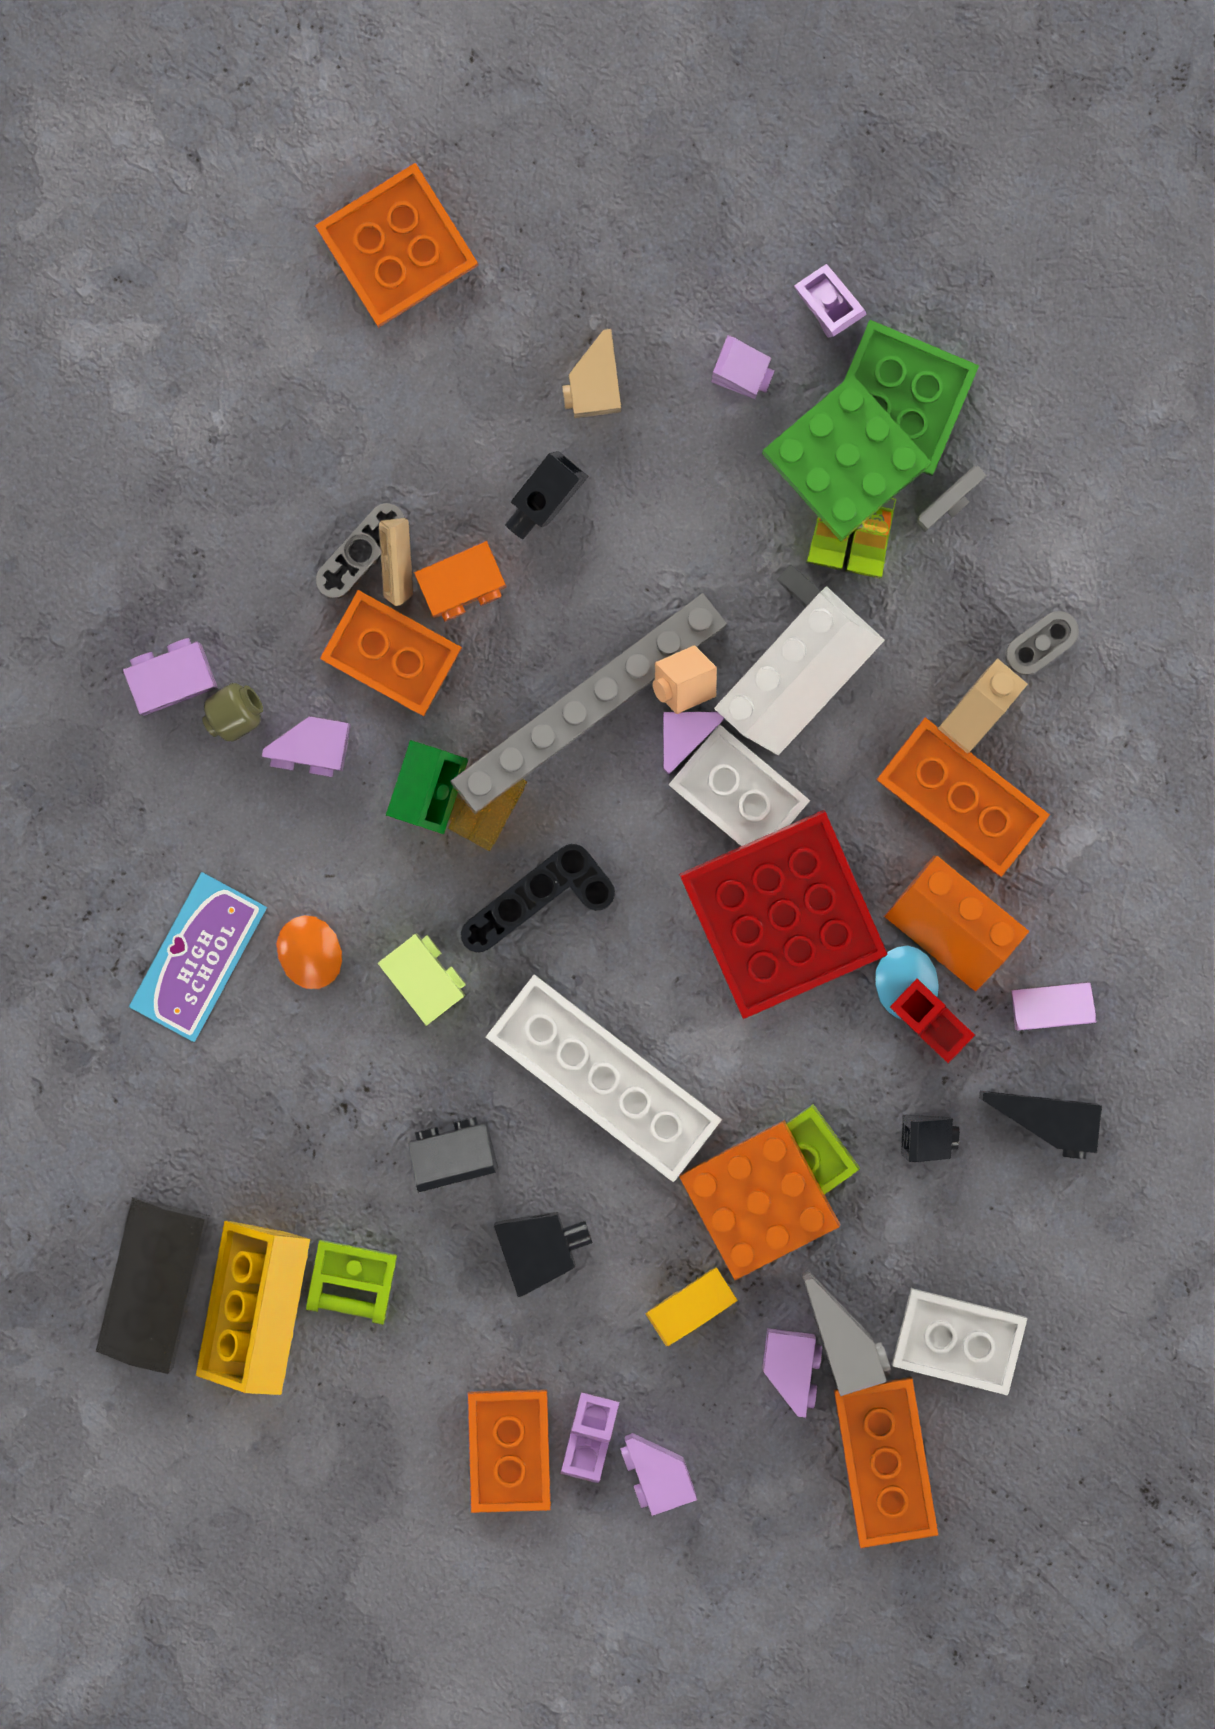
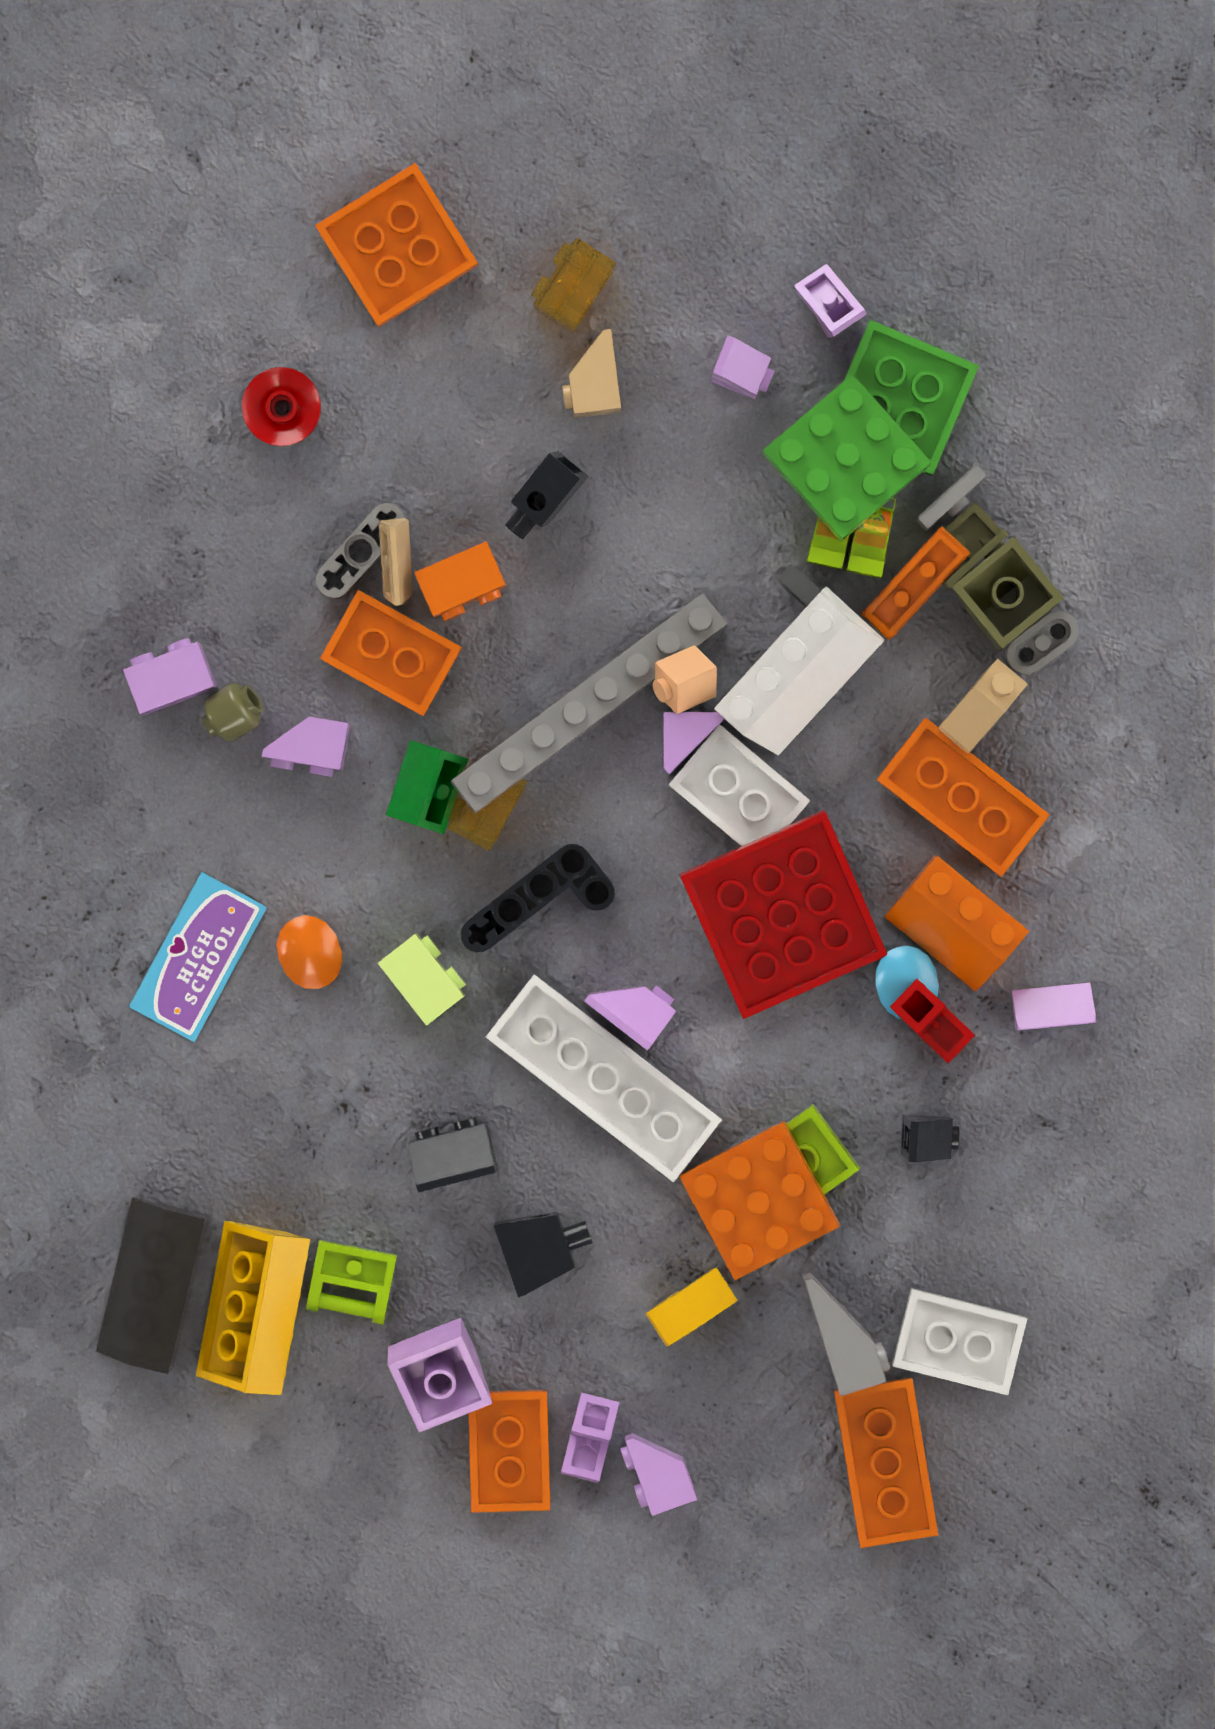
lavender slope [762,1328,822,1418] -> none
black slope [979,1090,1102,1159] -> none
none -> red dish [242,367,321,447]
none -> lavender slope [388,1318,492,1433]
none -> clear yellow brick [531,238,616,334]
none -> lavender slope [584,985,676,1050]
none -> orange tile [861,526,971,641]
none -> olive bracket [942,501,1009,591]
none -> olive slope [951,537,1064,651]

